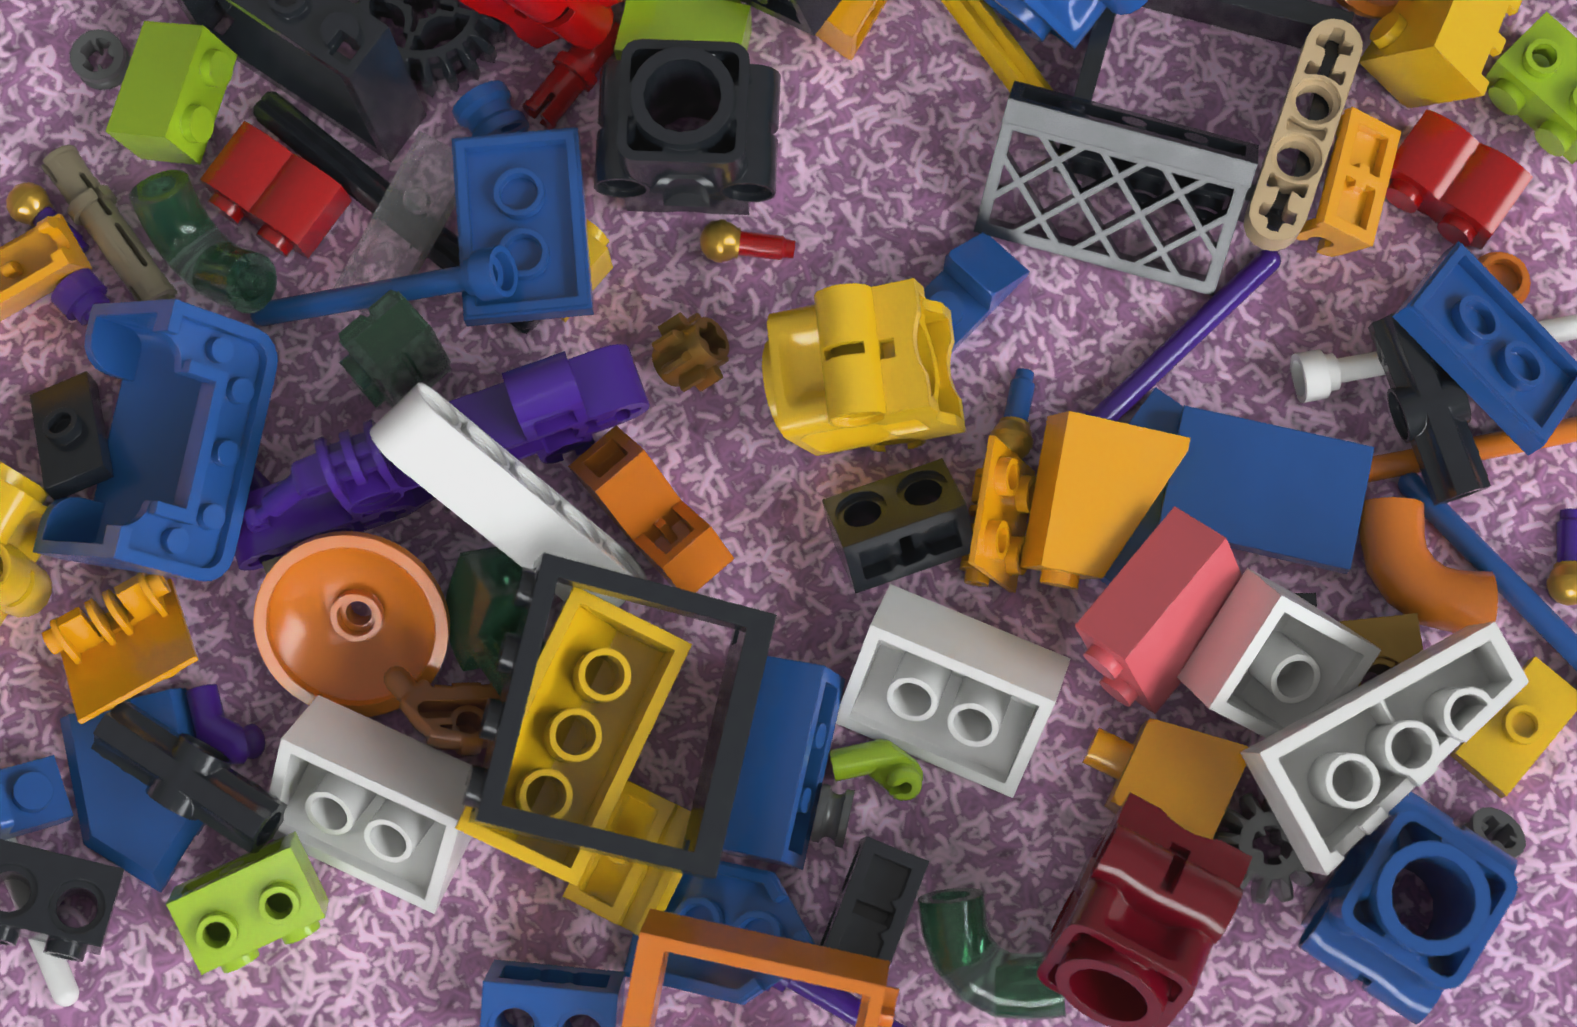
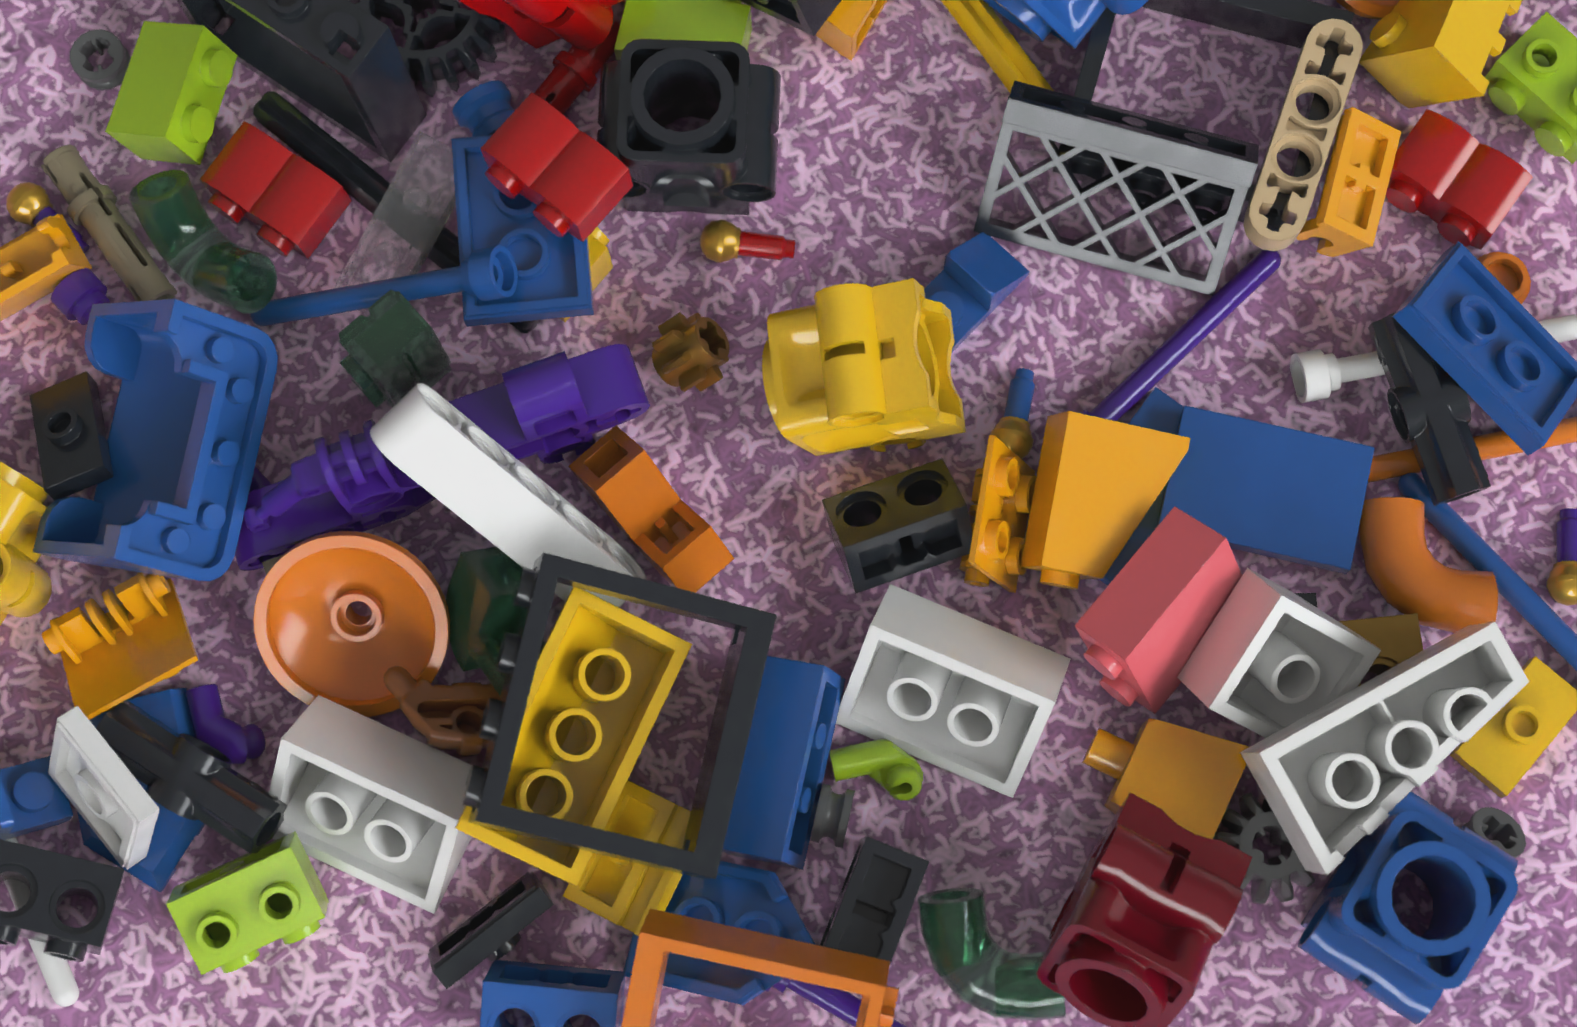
none -> white plate [48,705,160,870]
none -> black plate [428,871,554,989]
none -> red brick [480,92,633,242]

